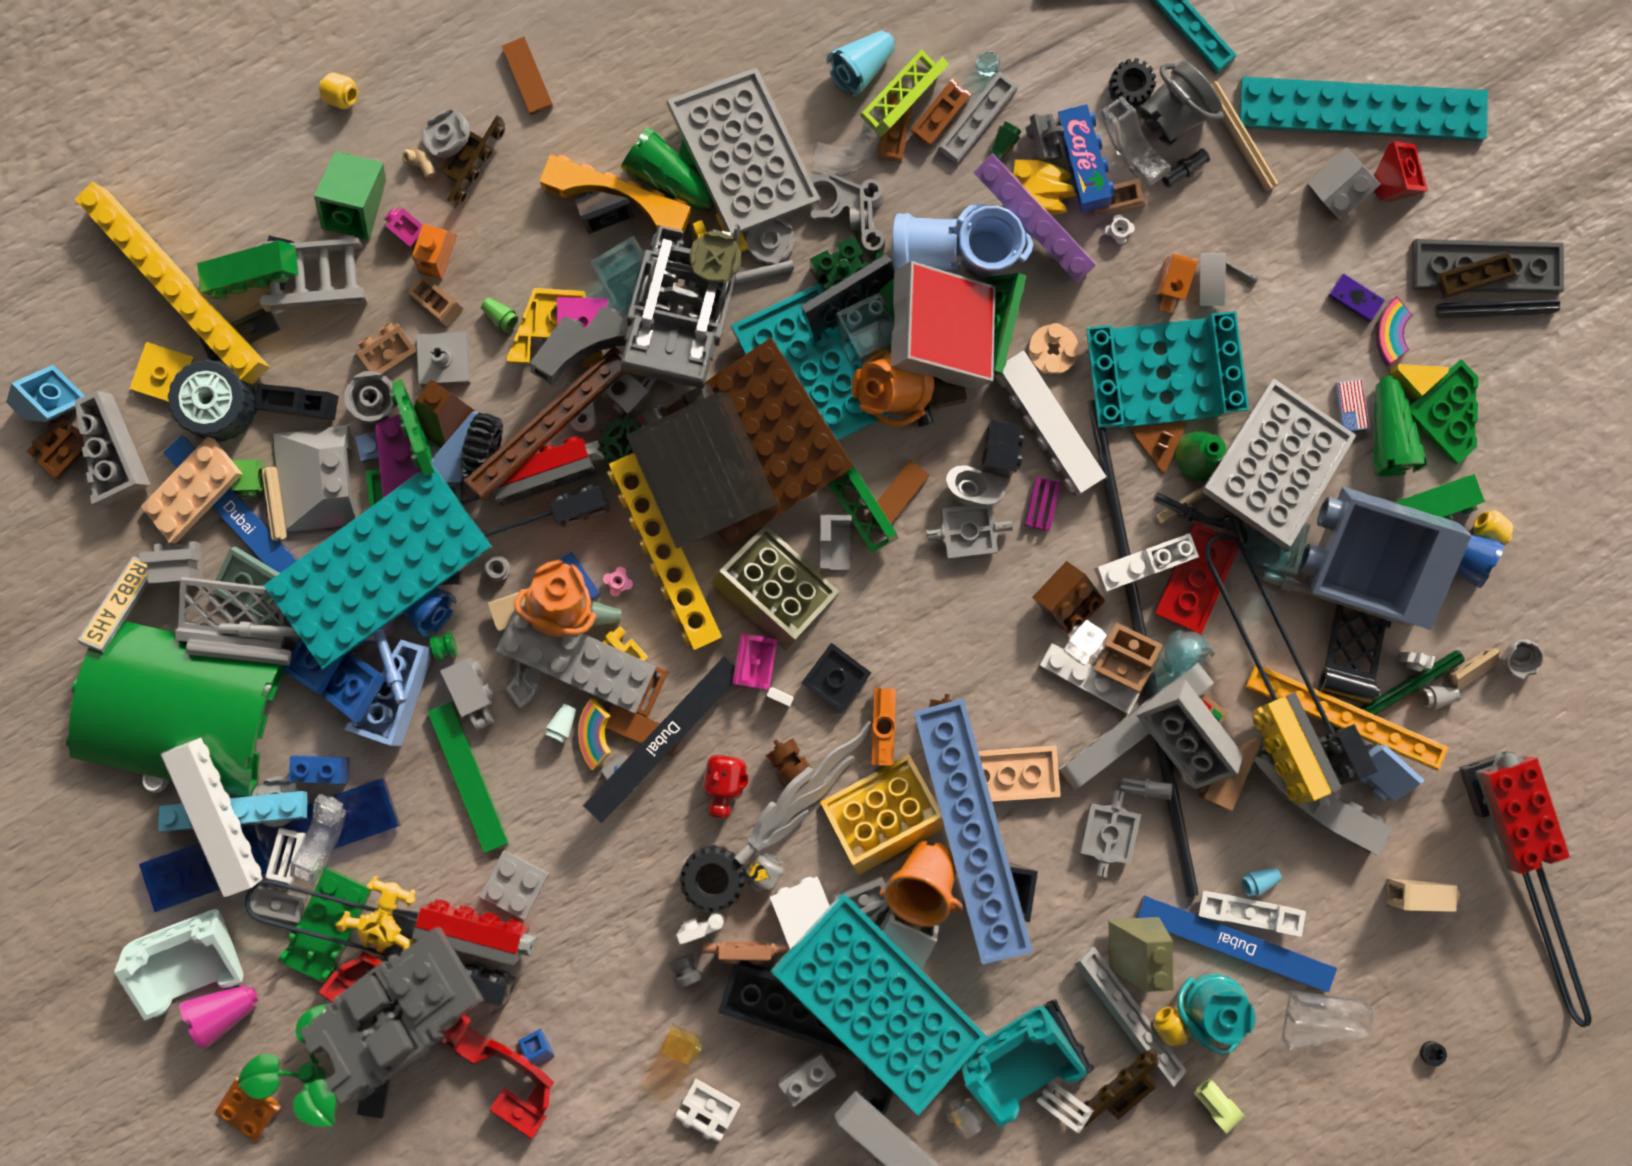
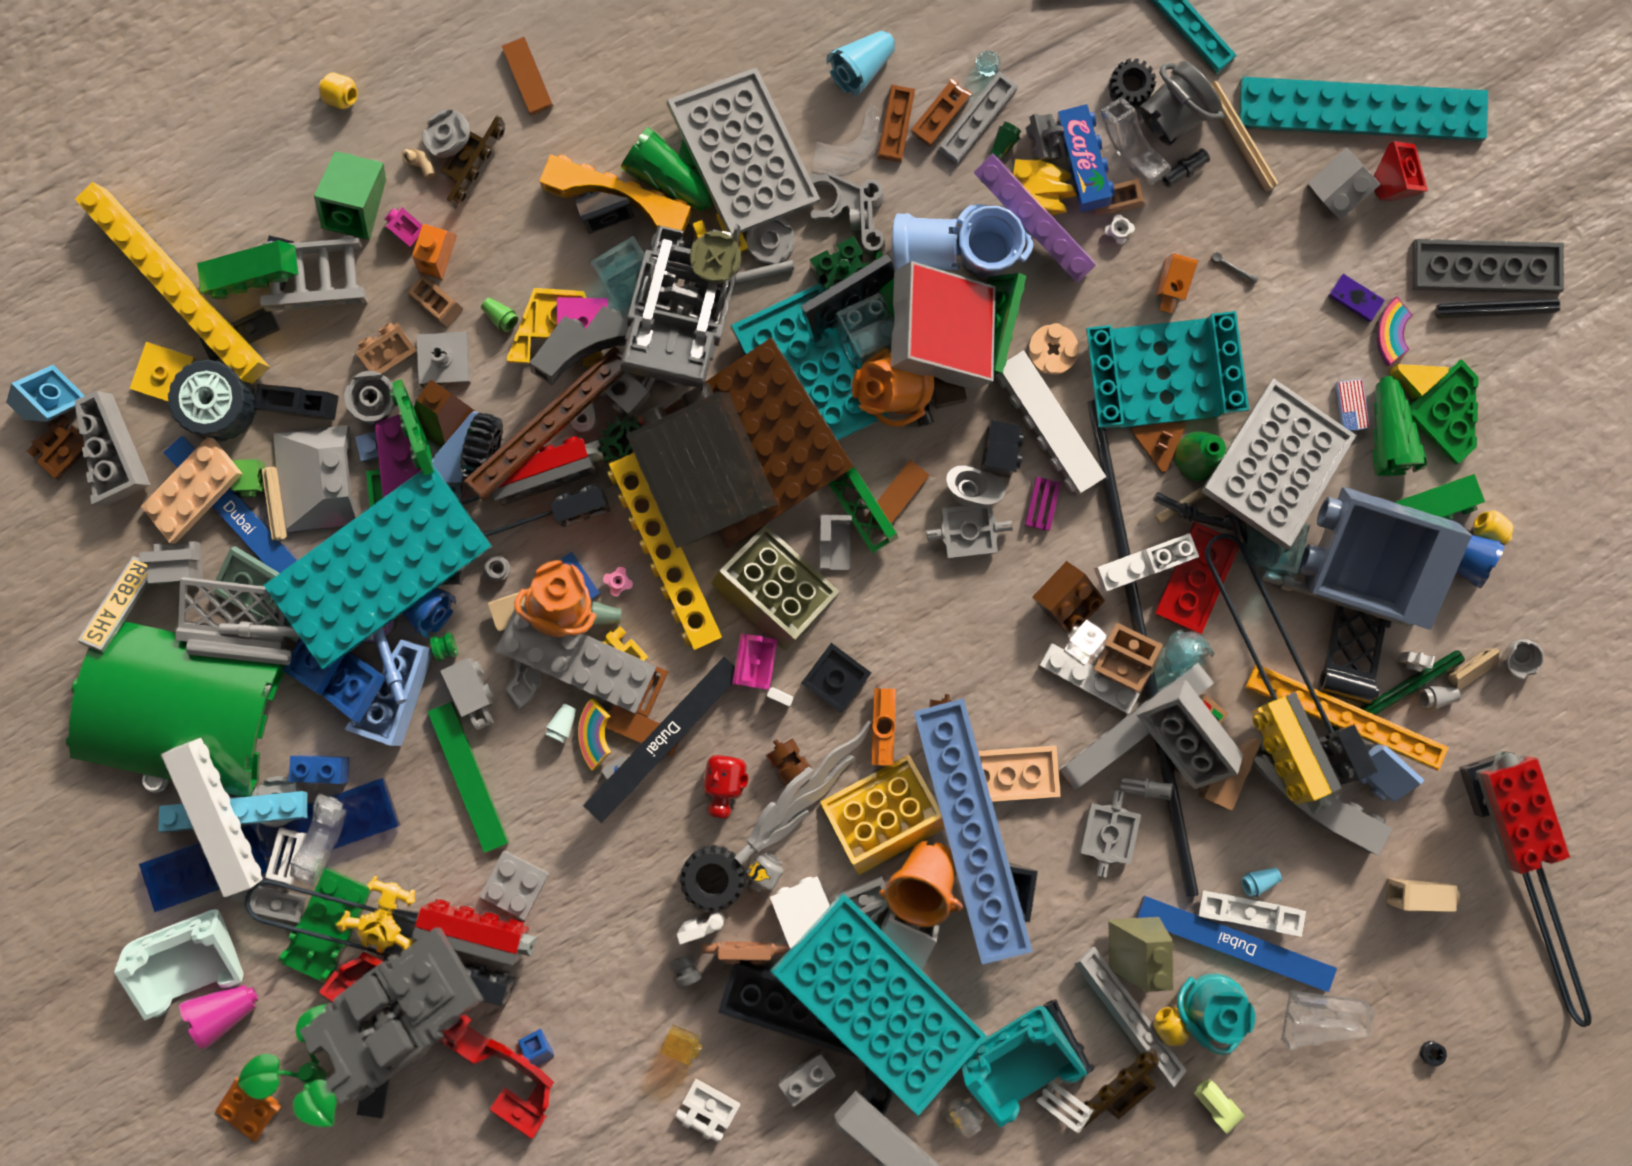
lime fence [859,49,949,137] -> none
light grey slope [1199,253,1226,306] -> none
dark brown tile [1435,251,1517,299] -> none

